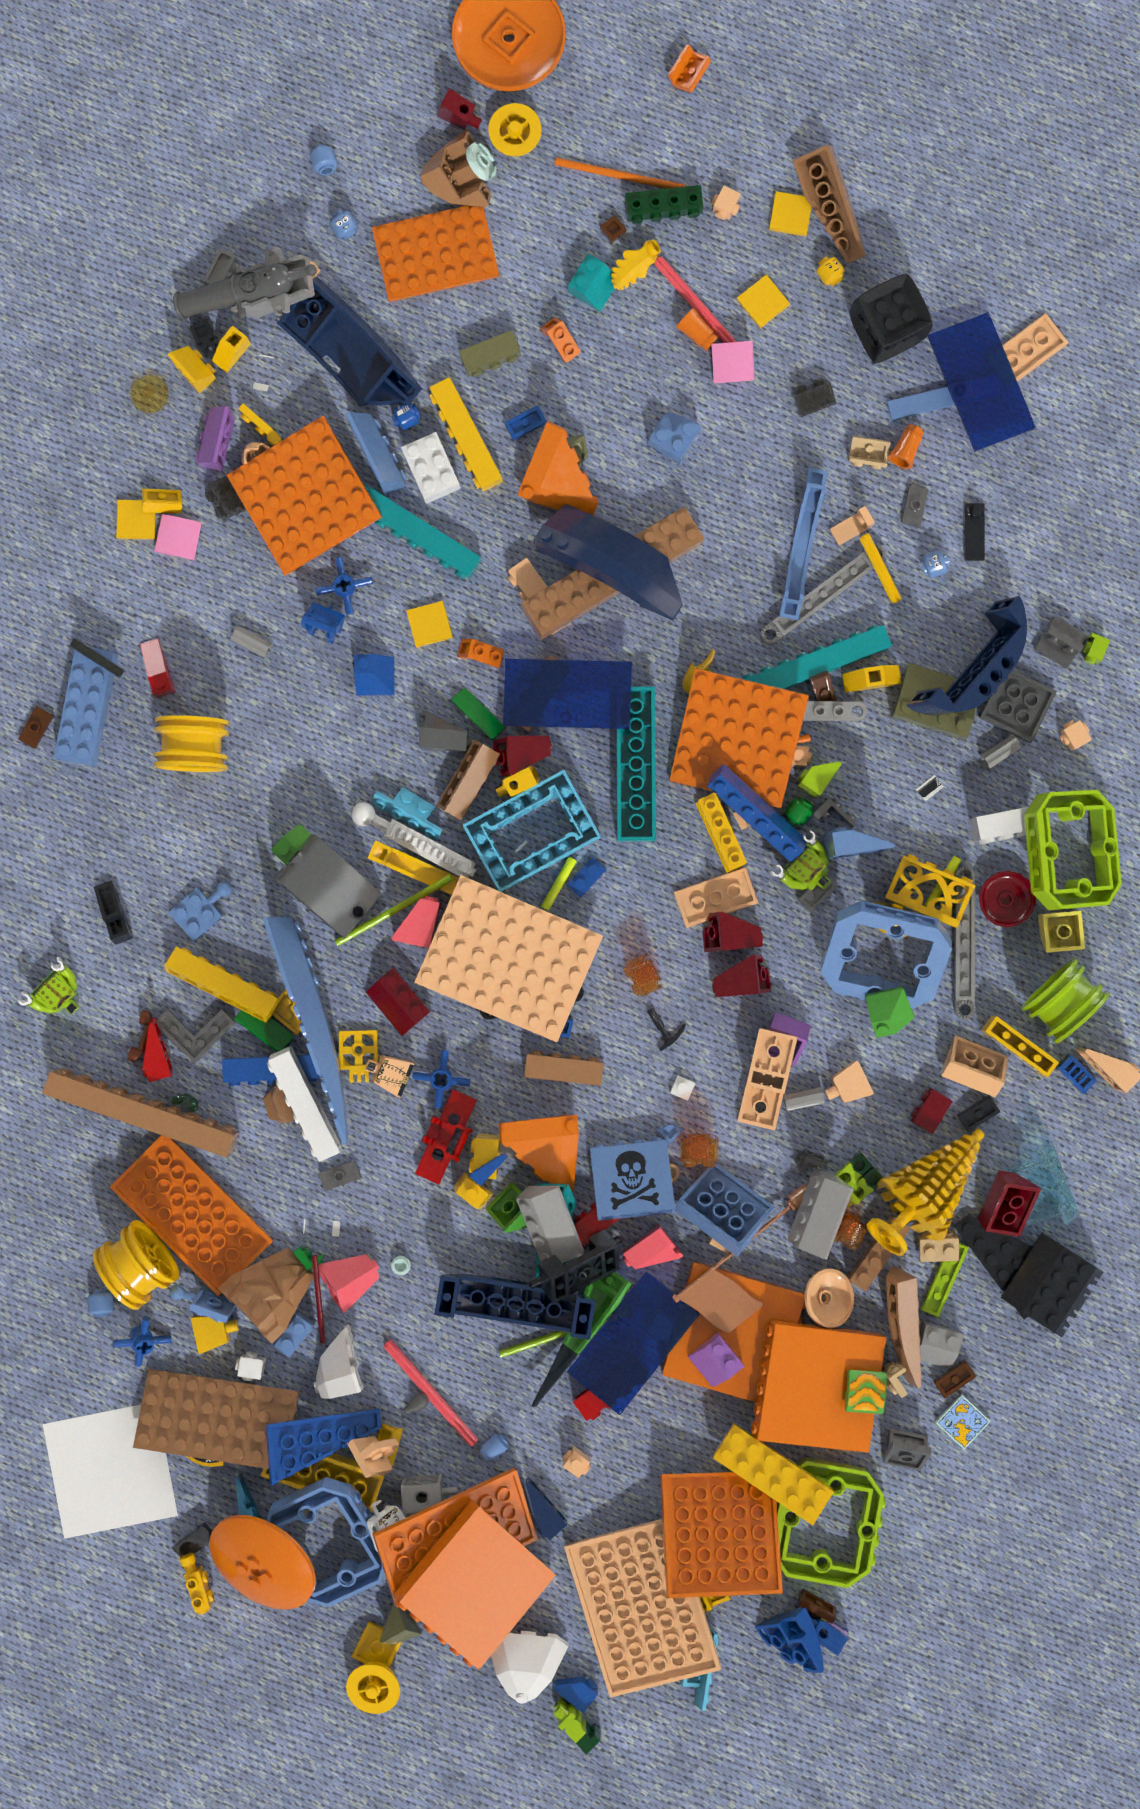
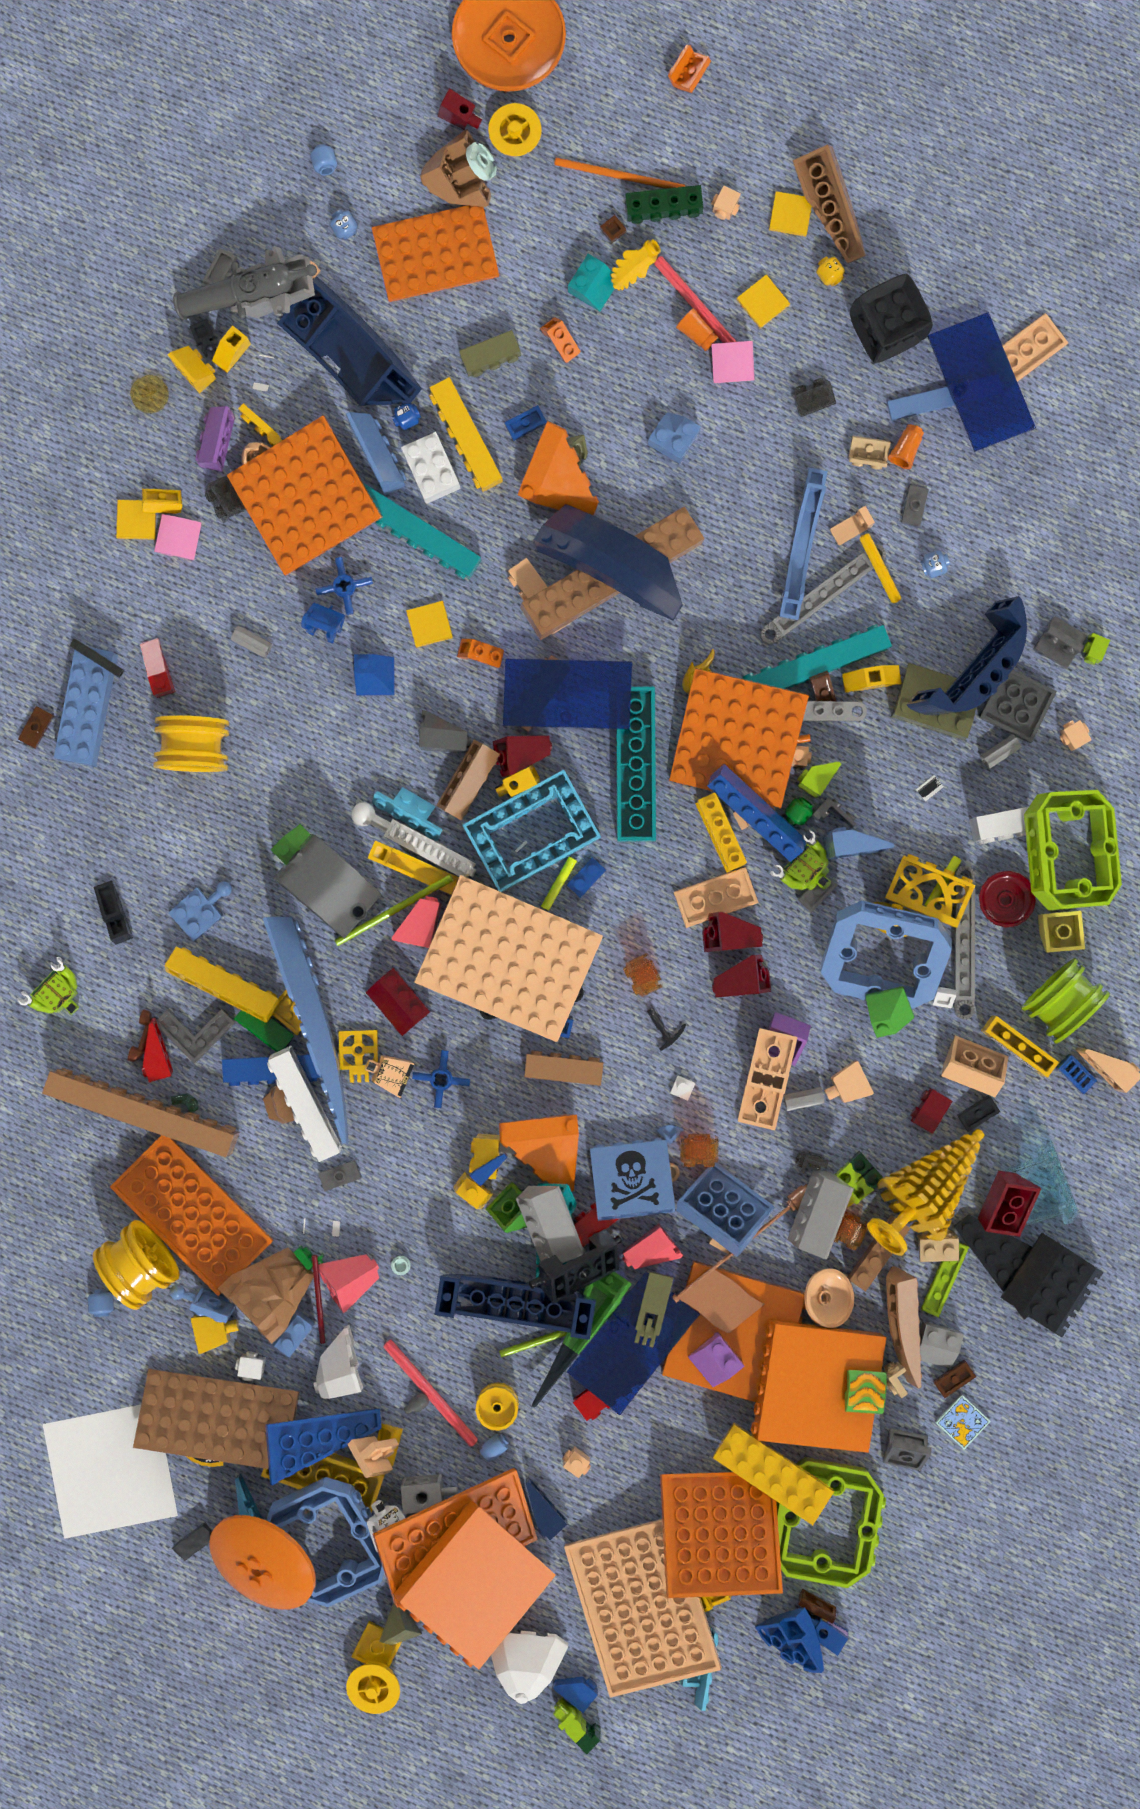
blue bar [112,1316,172,1367] -> none
yellow brick [179,1553,214,1615] -> none
red piece [415,1089,477,1185] -> none
green slope [451,688,506,741] -> none
black hinge [965,503,985,561] -> none
none -> yellow wheel [475,1382,519,1431]
none -> olive hinge [634,1271,674,1347]
none -> white plate [933,987,956,1008]

